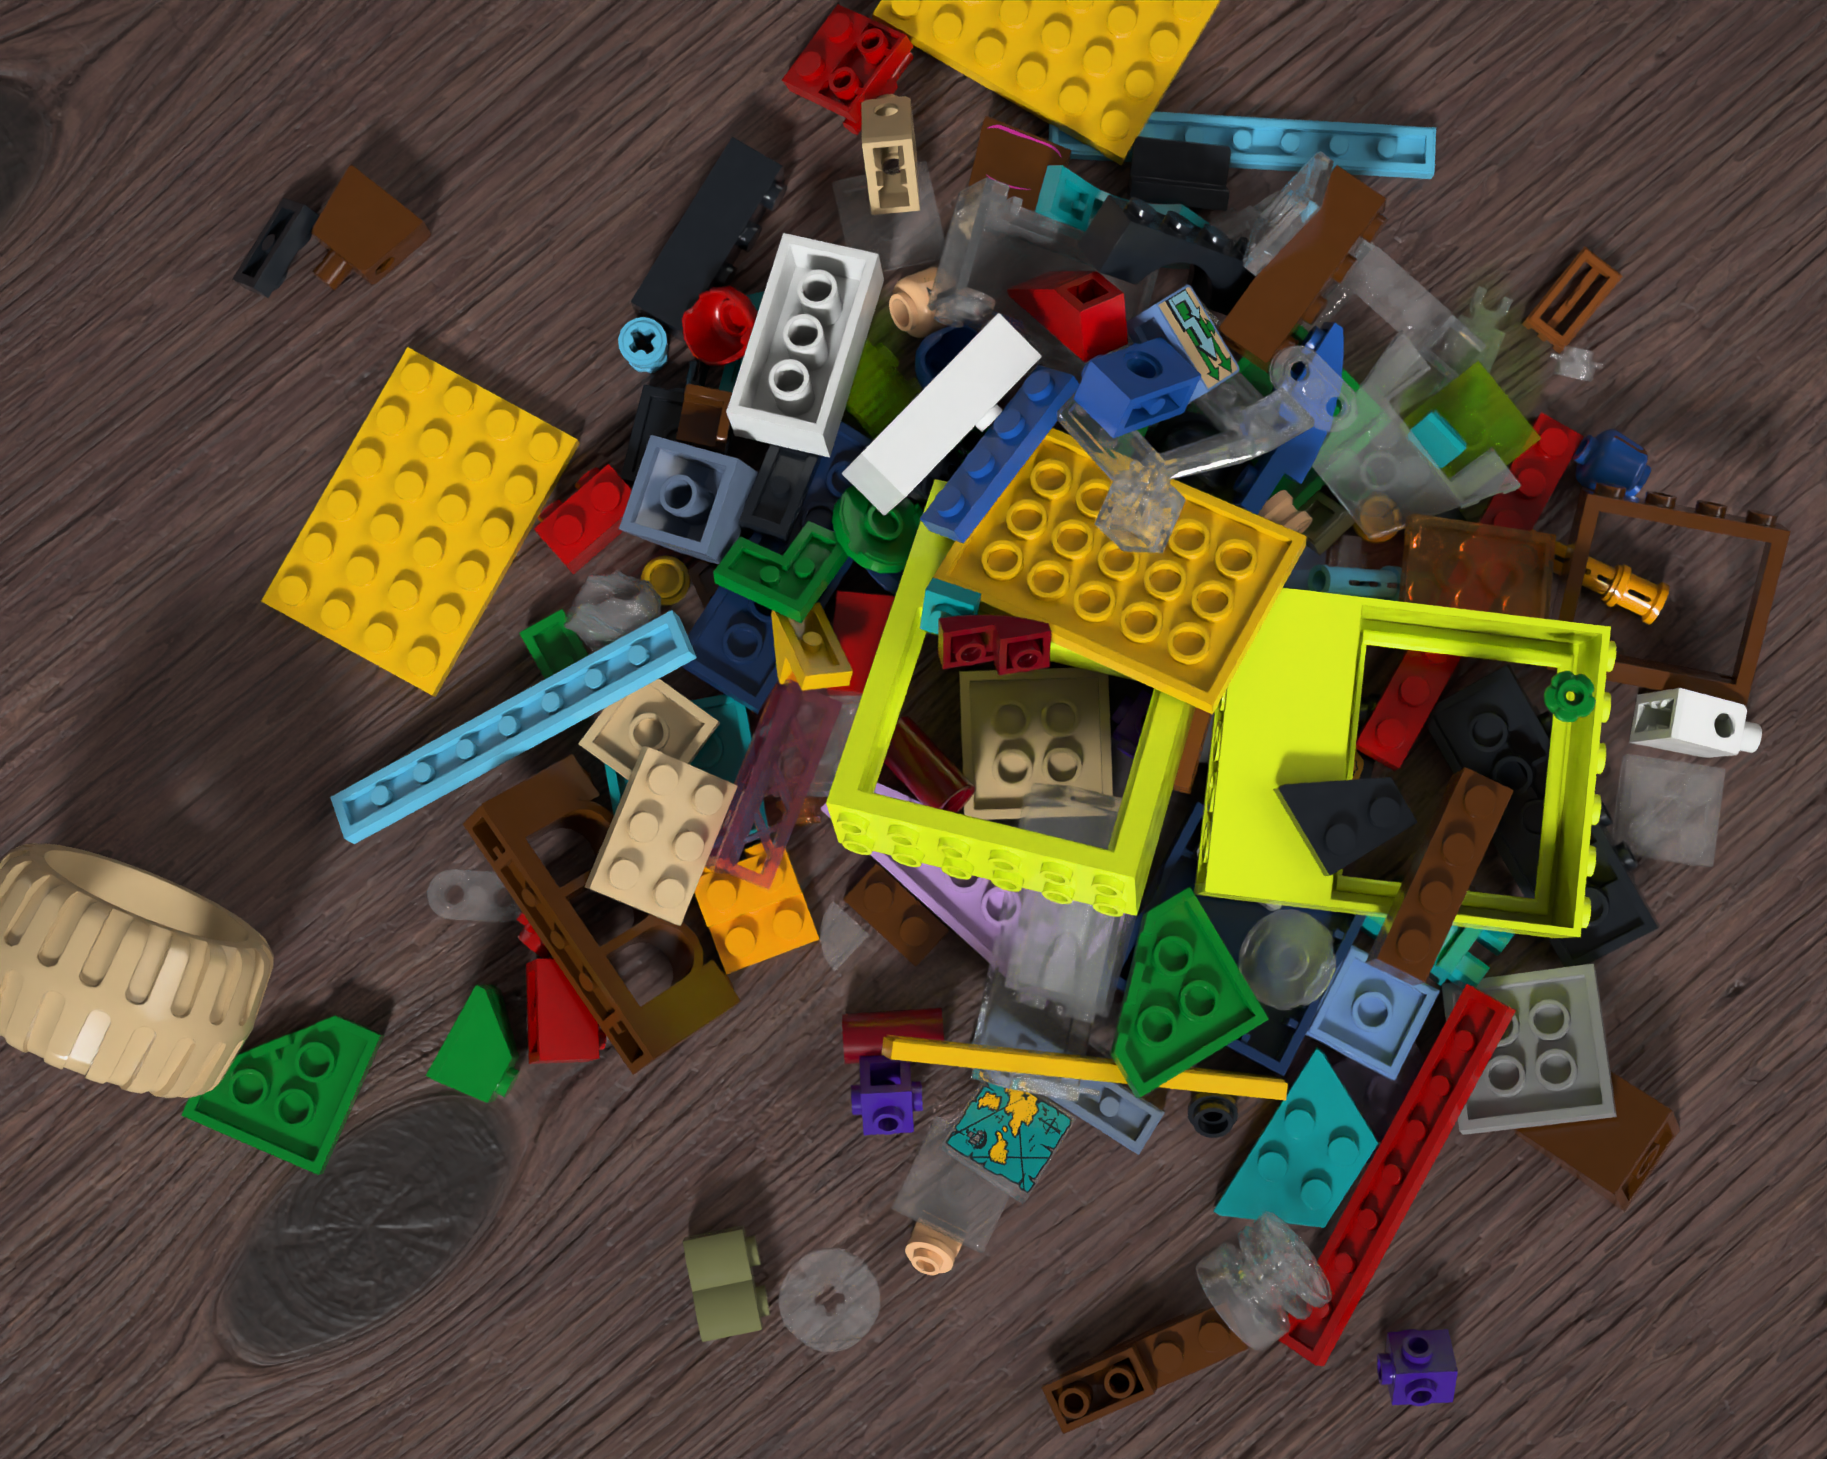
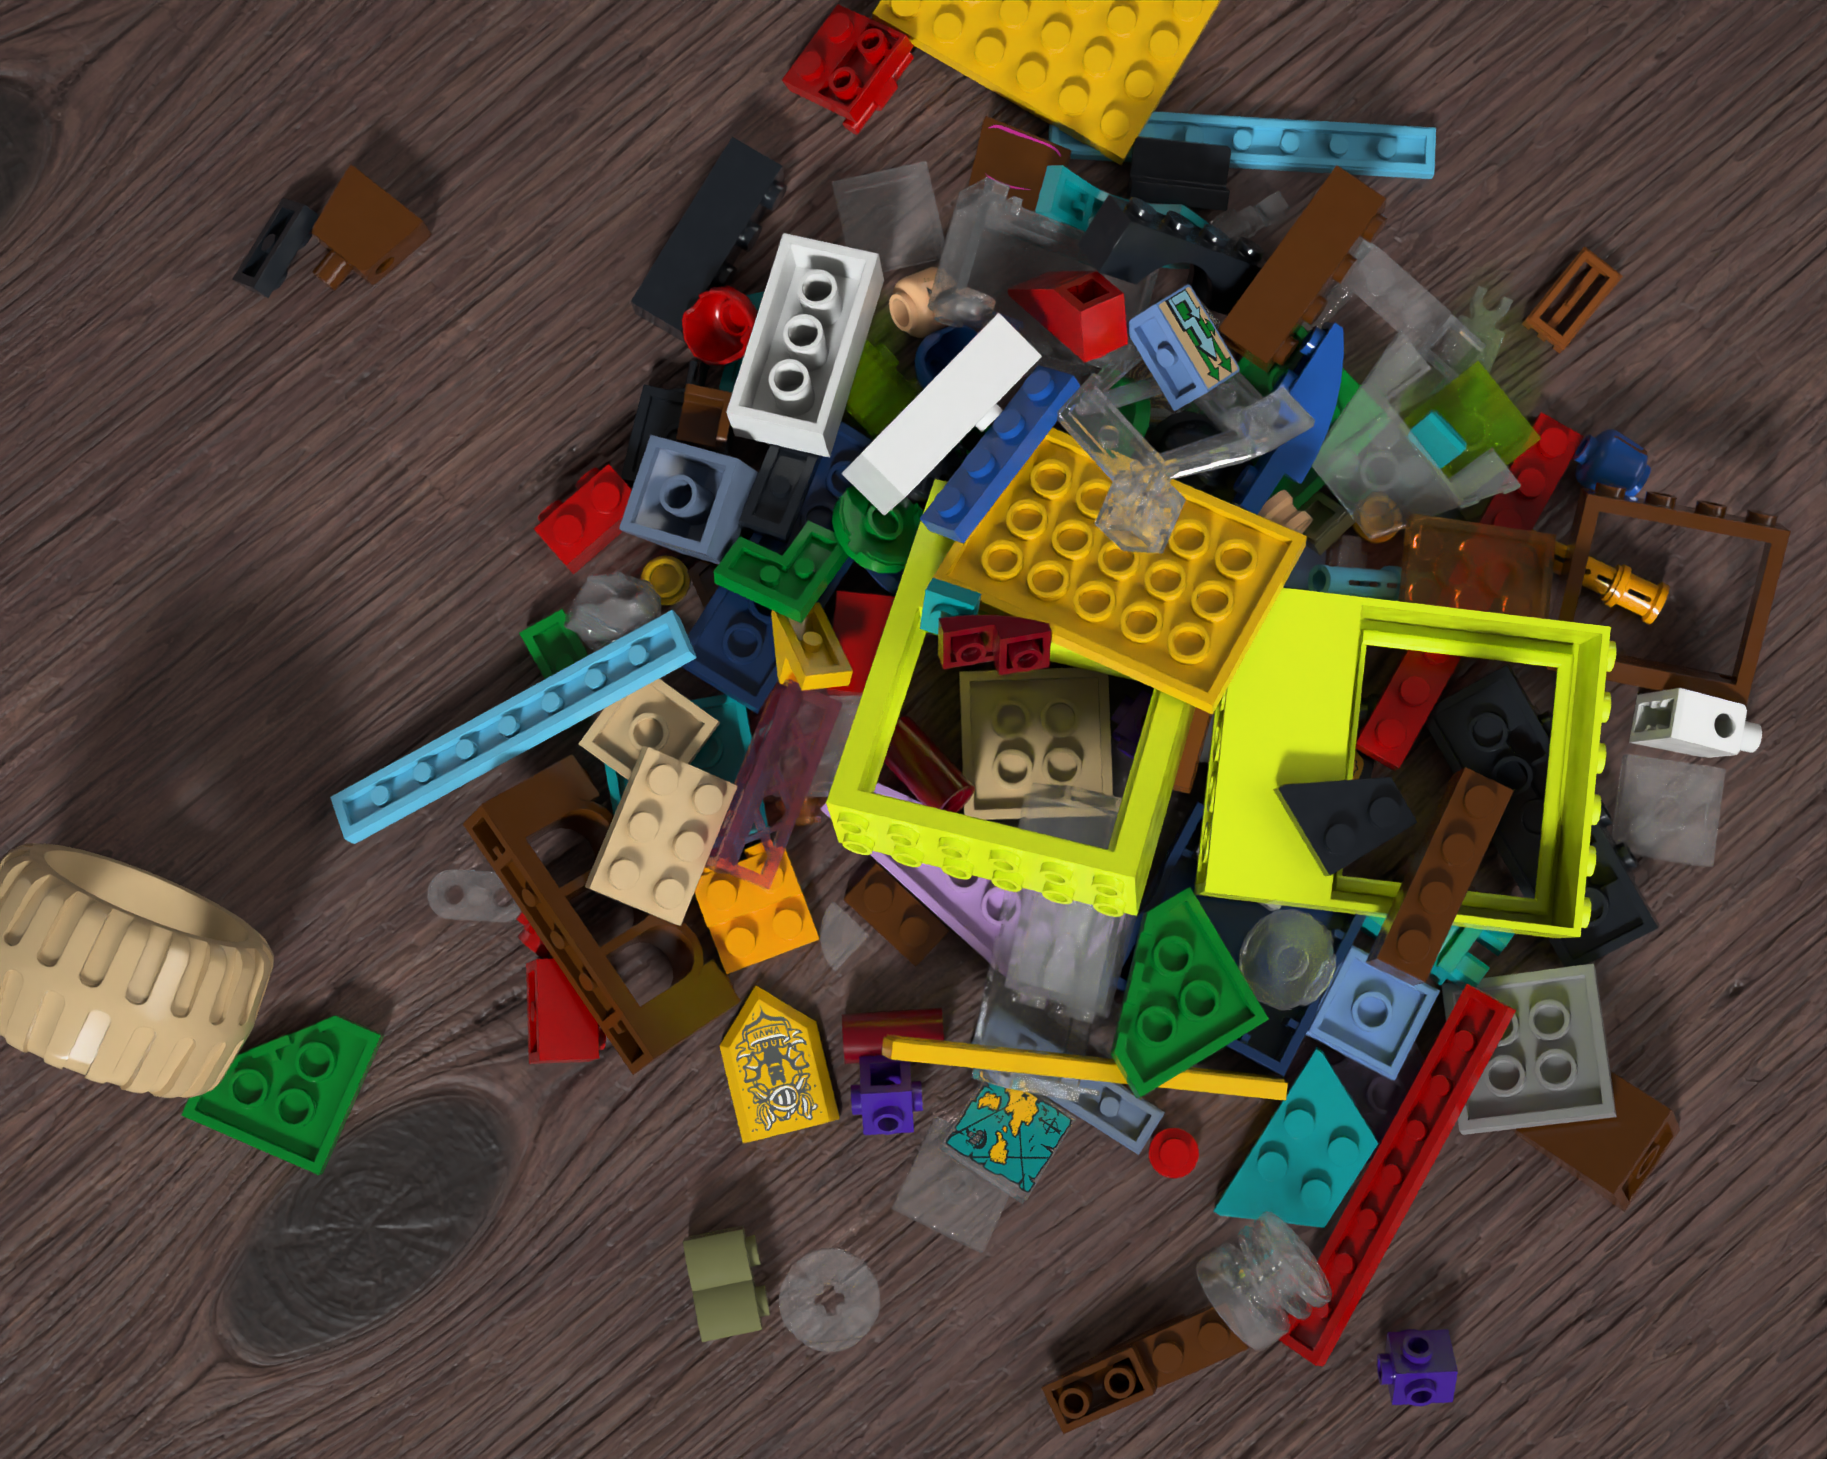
yellow plate [261,347,580,697] -> none
green slope [425,984,520,1103] -> none
medium azure bush [618,317,669,373] -> none
tan torso [861,94,920,215] -> none
light nougat plate [905,1218,964,1275] -> none
blue brick [1073,336,1201,438] -> none
black plate [1188,1092,1238,1138] -> none
clear tile [1242,151,1334,276] -> none
clear plate [1269,345,1359,432] -> none
green plate [1544,671,1596,722] -> none
clear plate [1550,346,1603,382] -> none
none -> yellow tile [719,985,840,1143]
none -> red plate [1148,1128,1199,1179]

